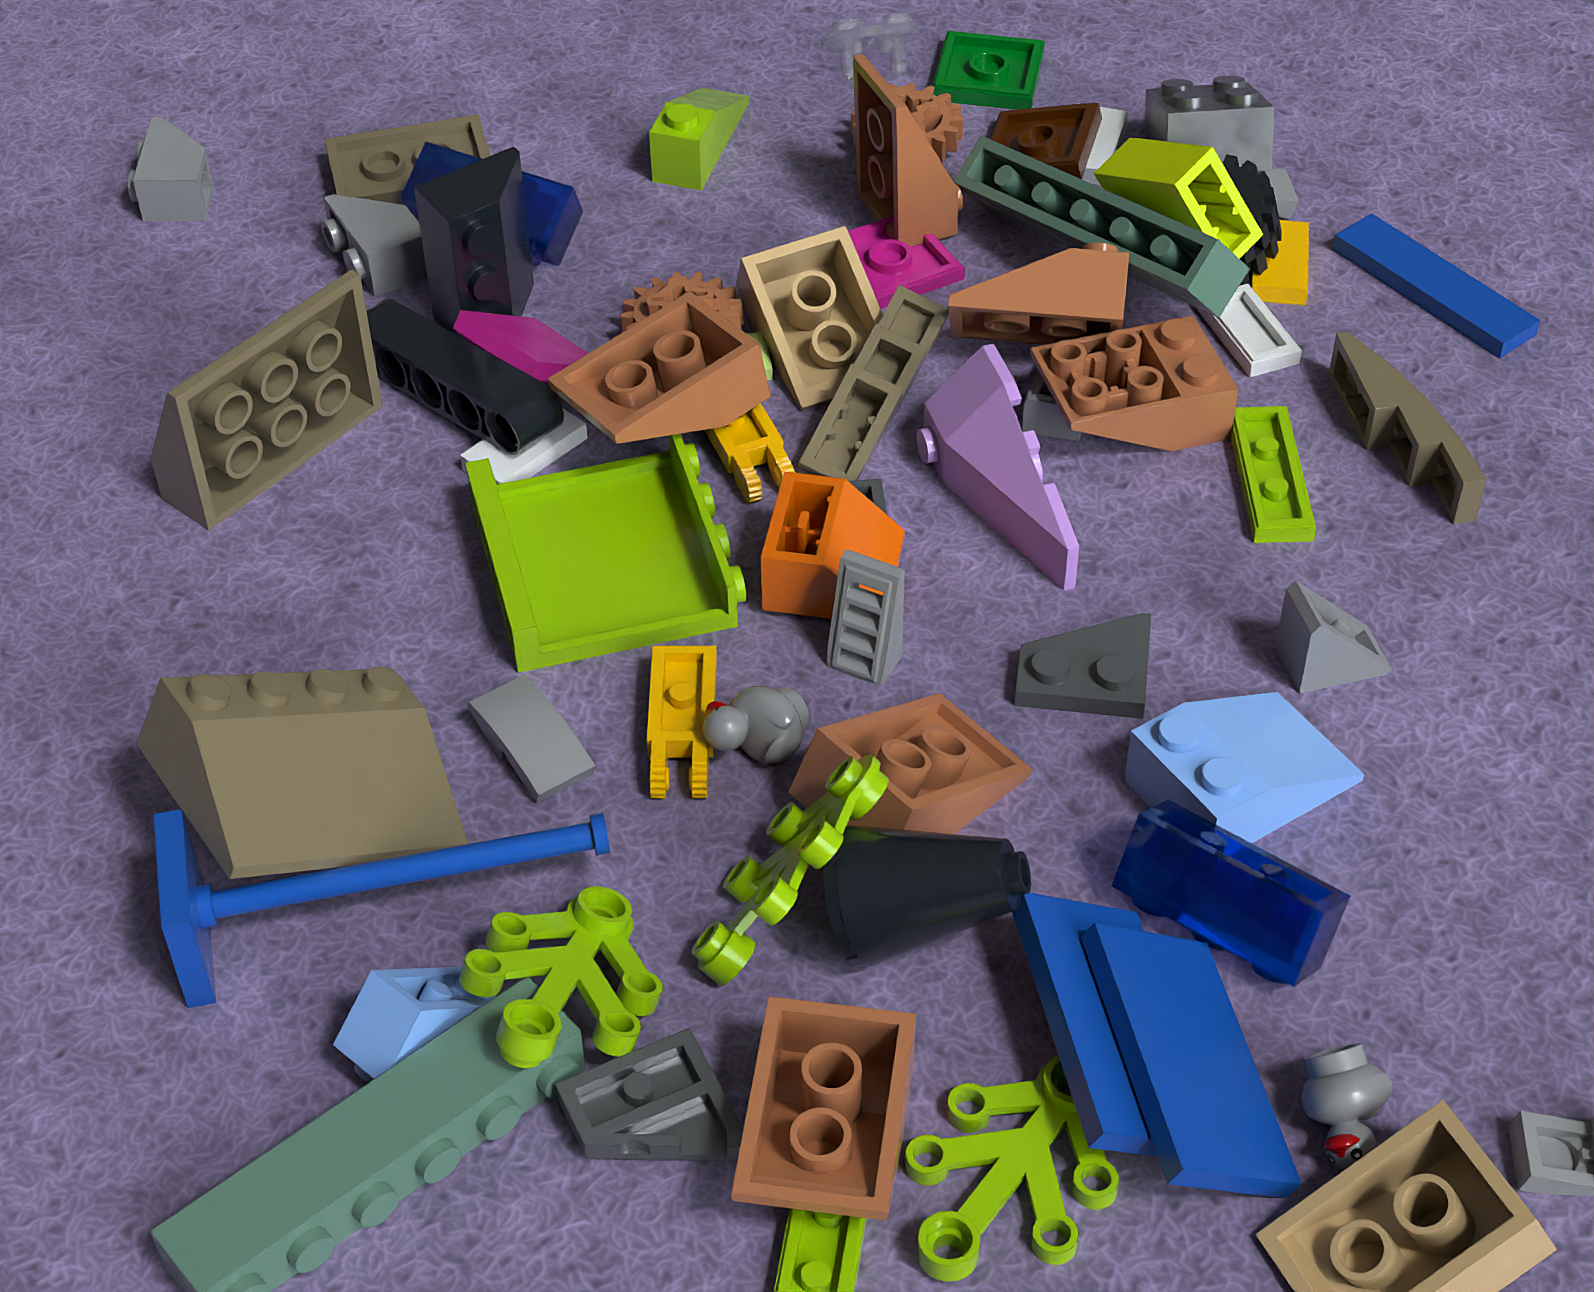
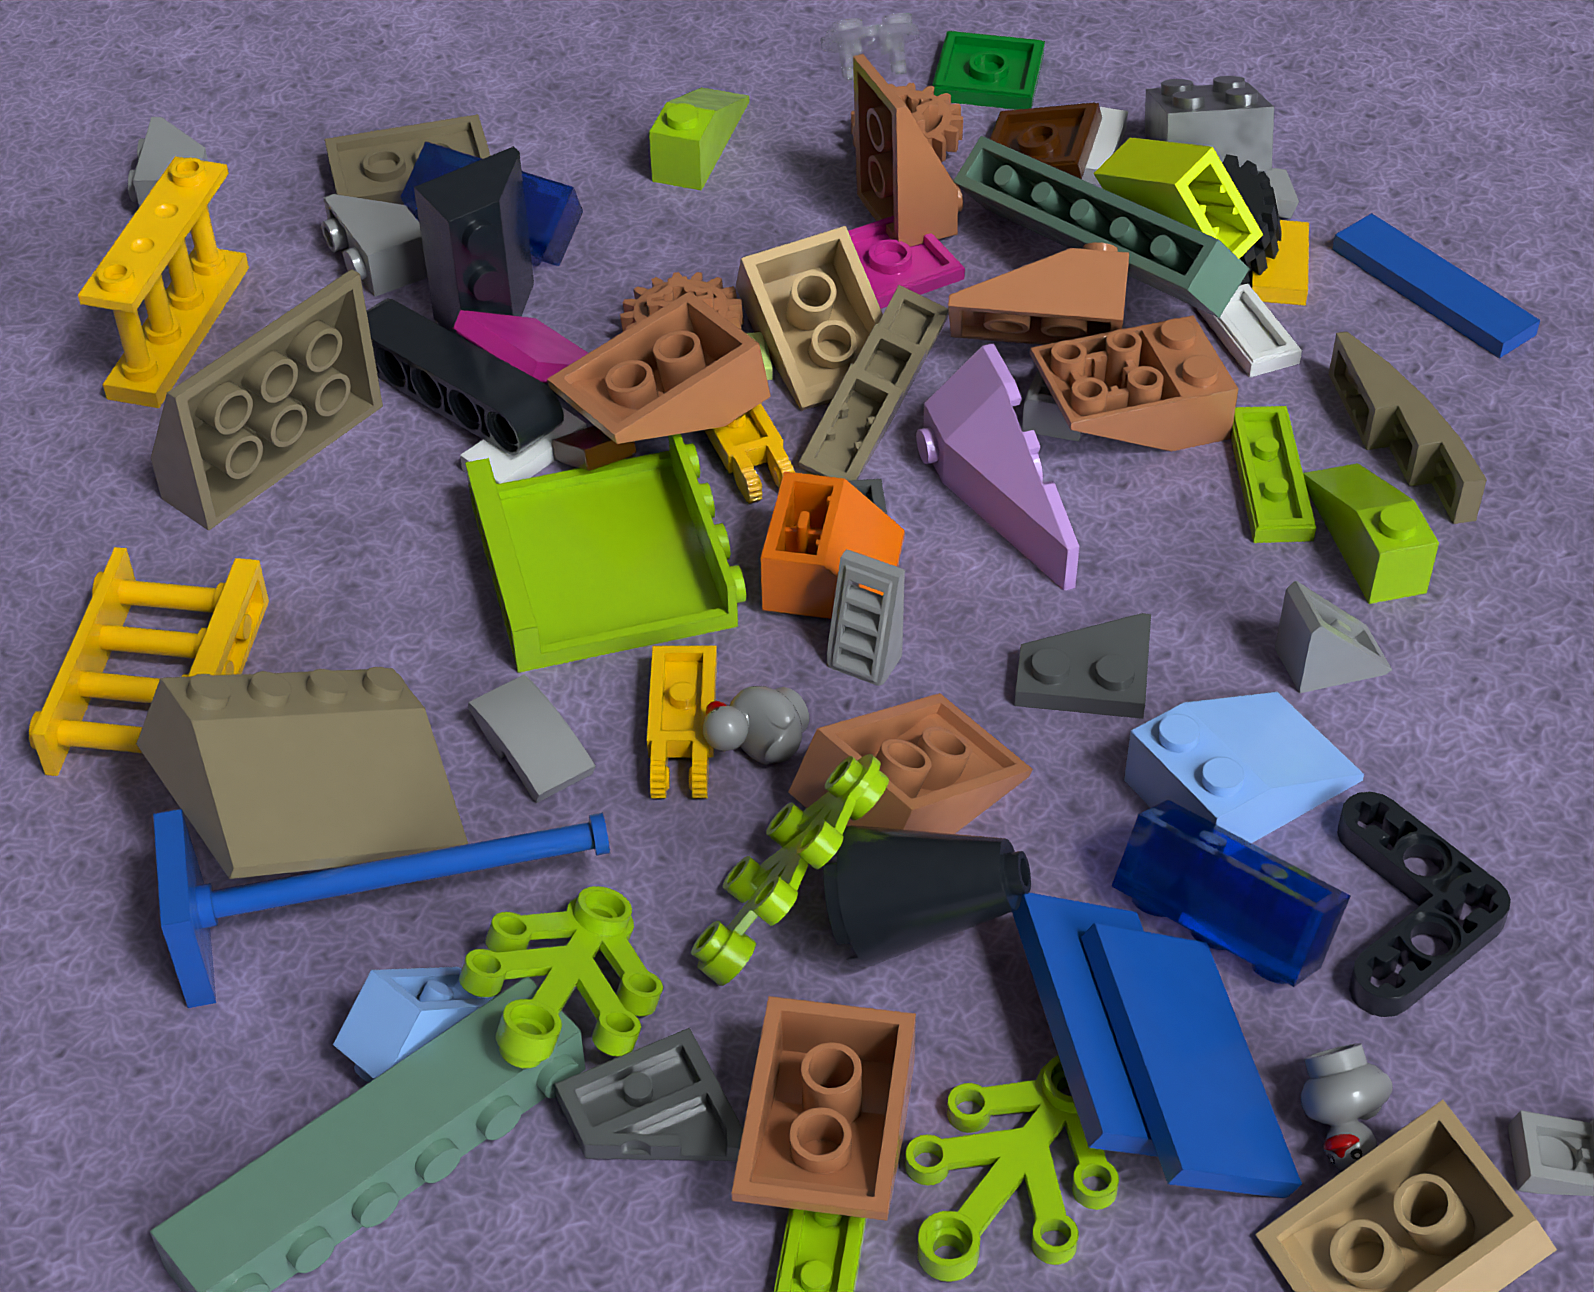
none -> yellow fence [29,547,269,776]
none -> yellow fence [78,156,249,408]
none -> reddish brown tile [552,425,636,471]
none -> lime slope [1303,463,1439,604]
none -> black beam [1337,792,1511,1017]

